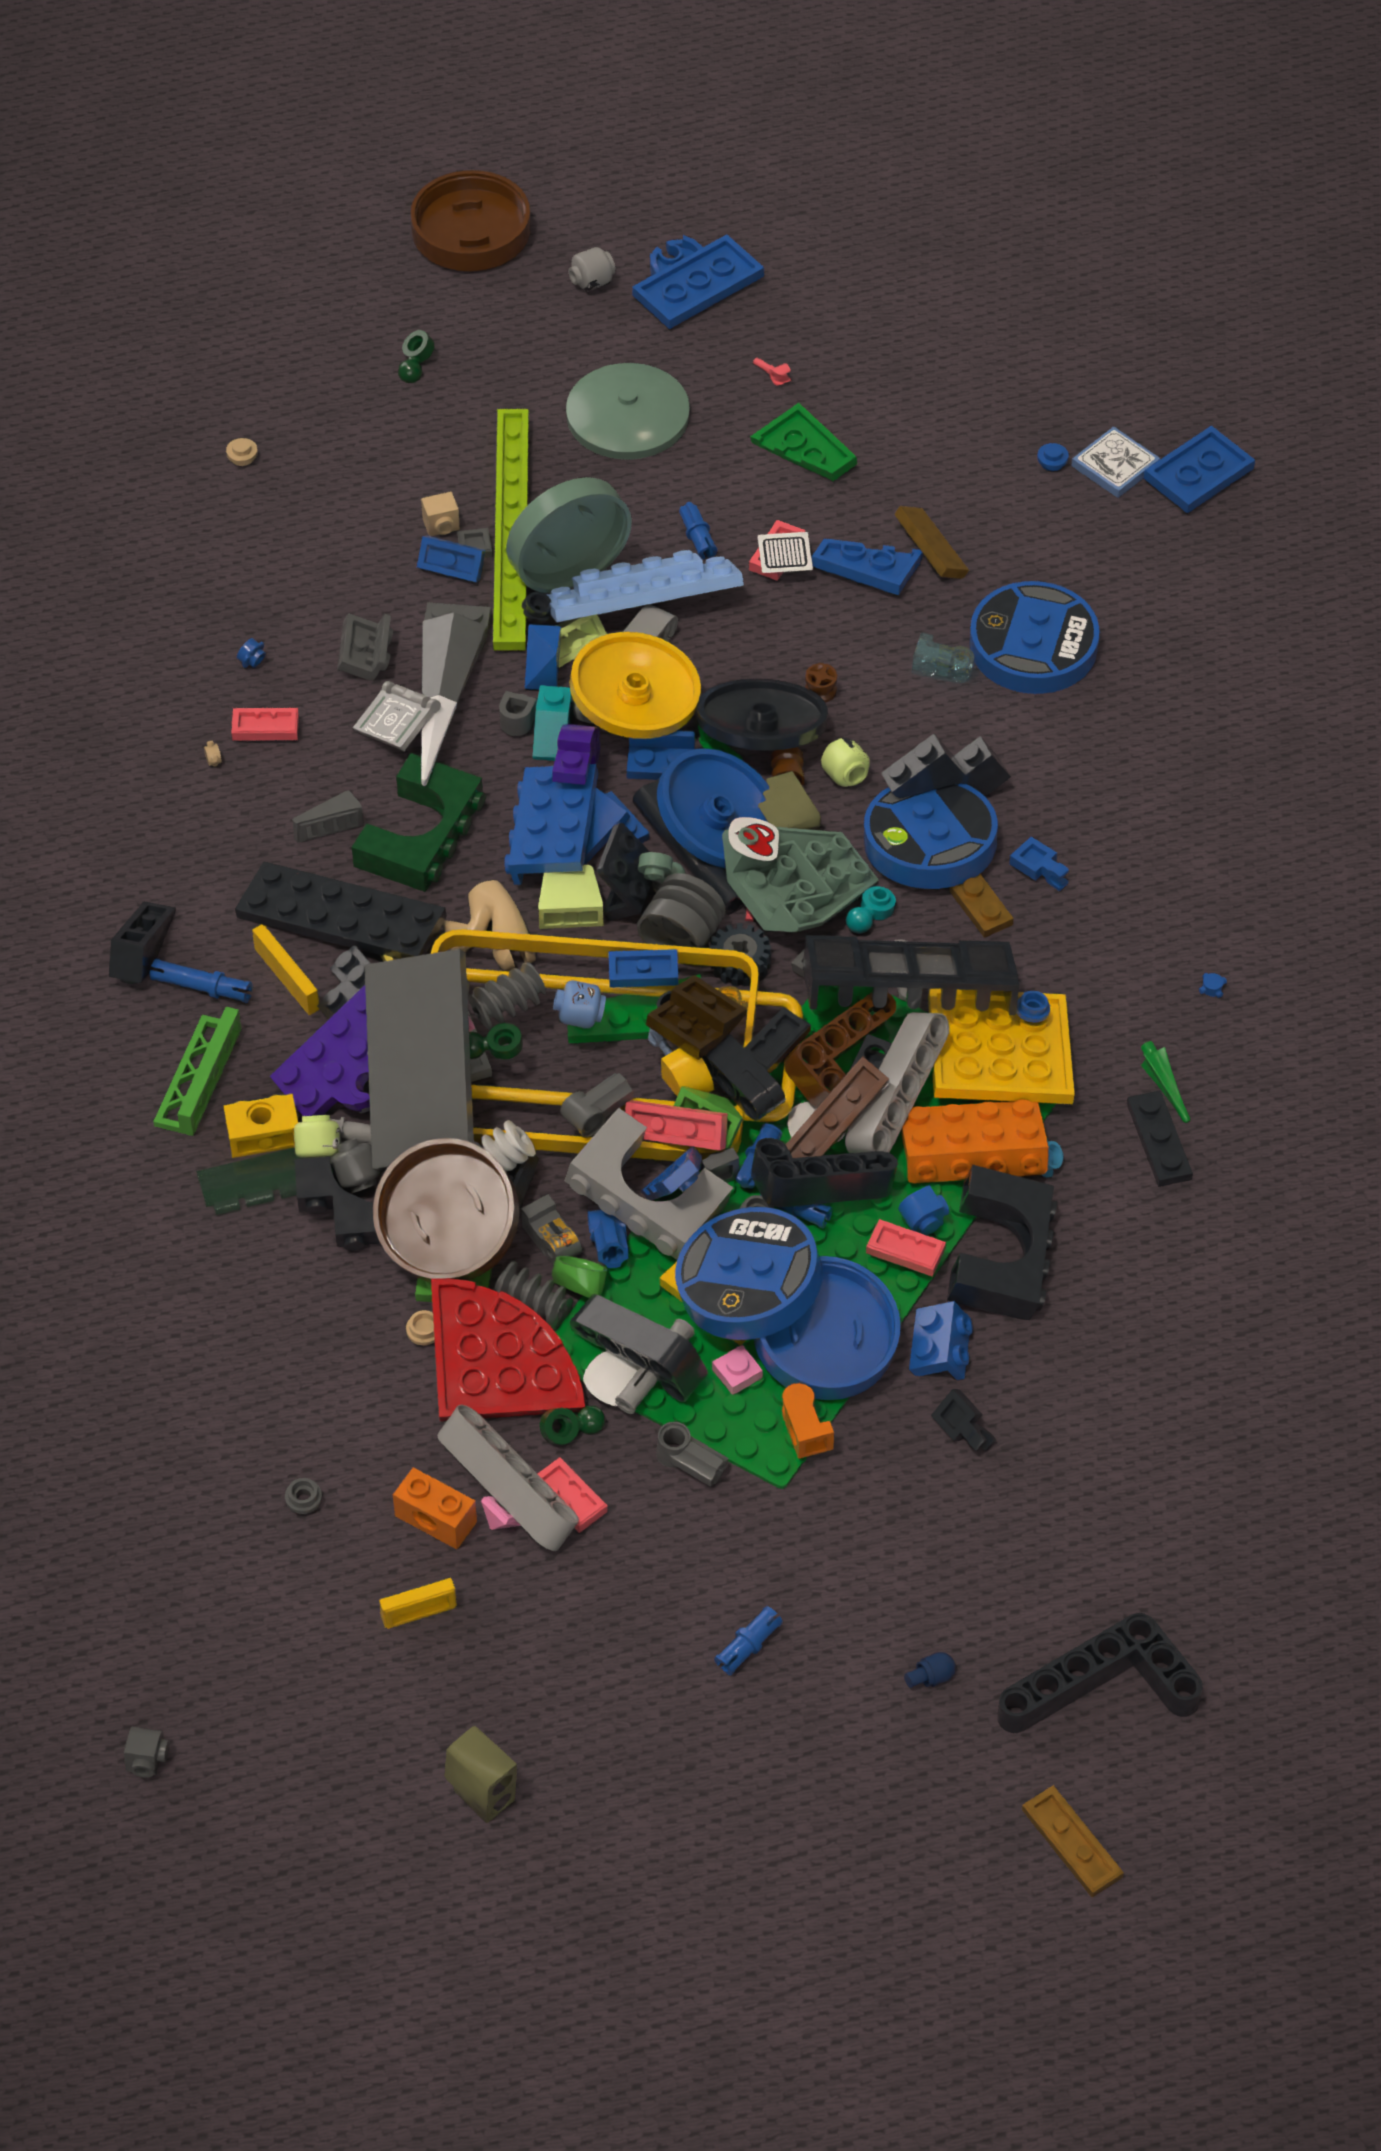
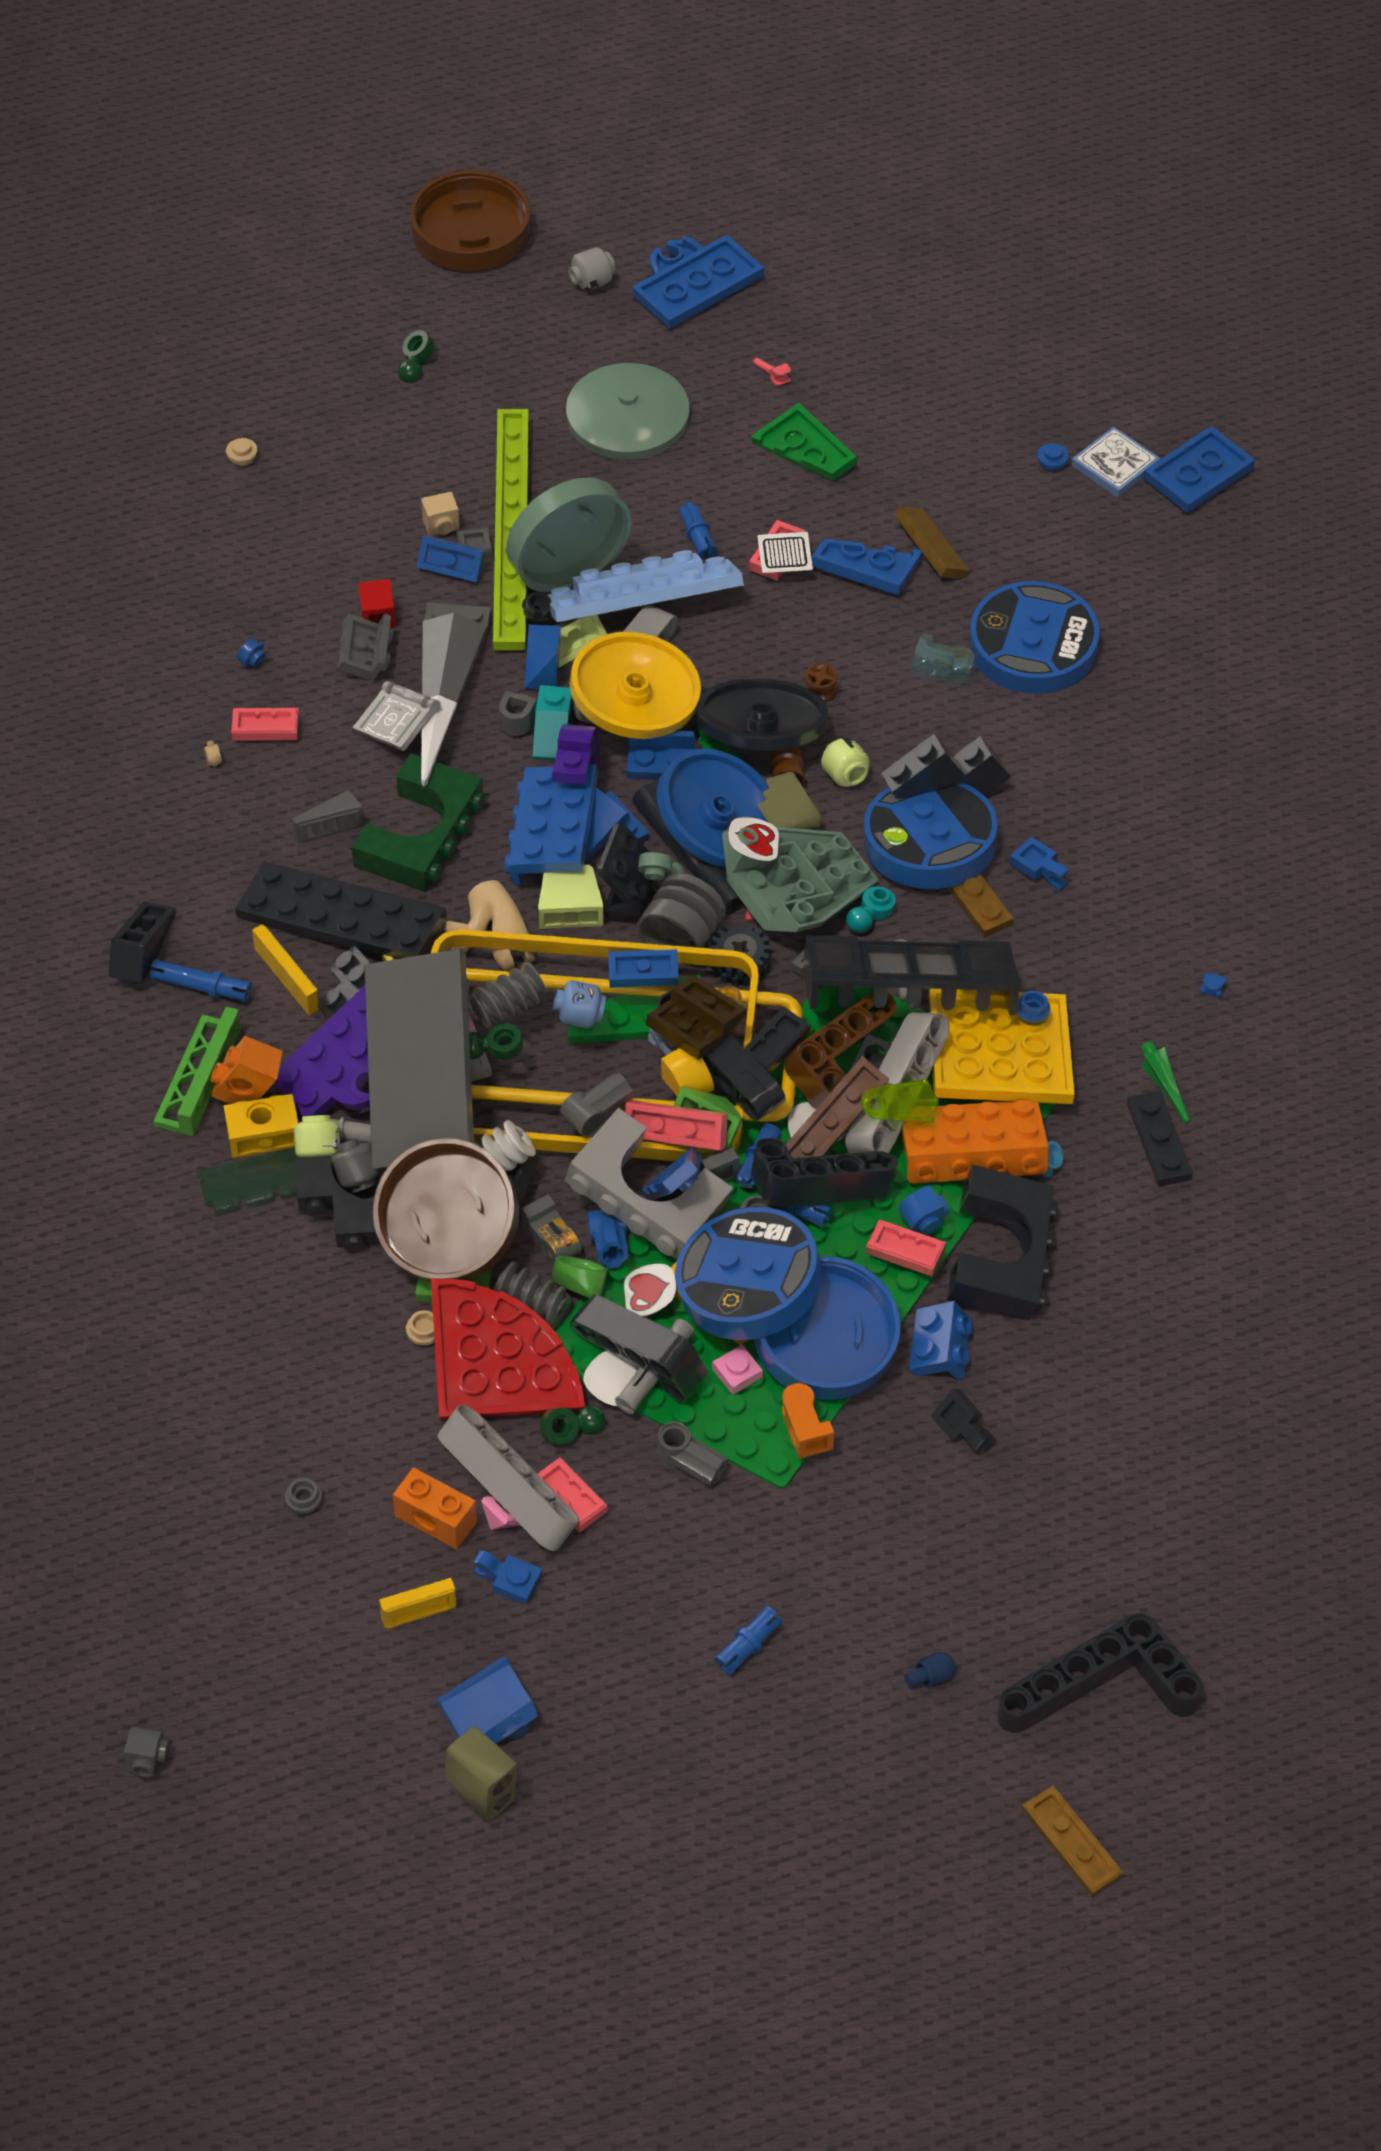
none -> orange brick [210,1036,283,1104]
none -> red brick [358,579,396,628]
none -> blue slope [436,1656,538,1744]
none -> blue plate [473,1550,542,1605]
none -> sticker [624,1264,676,1316]
none -> clear neon green piece [861,1079,938,1123]

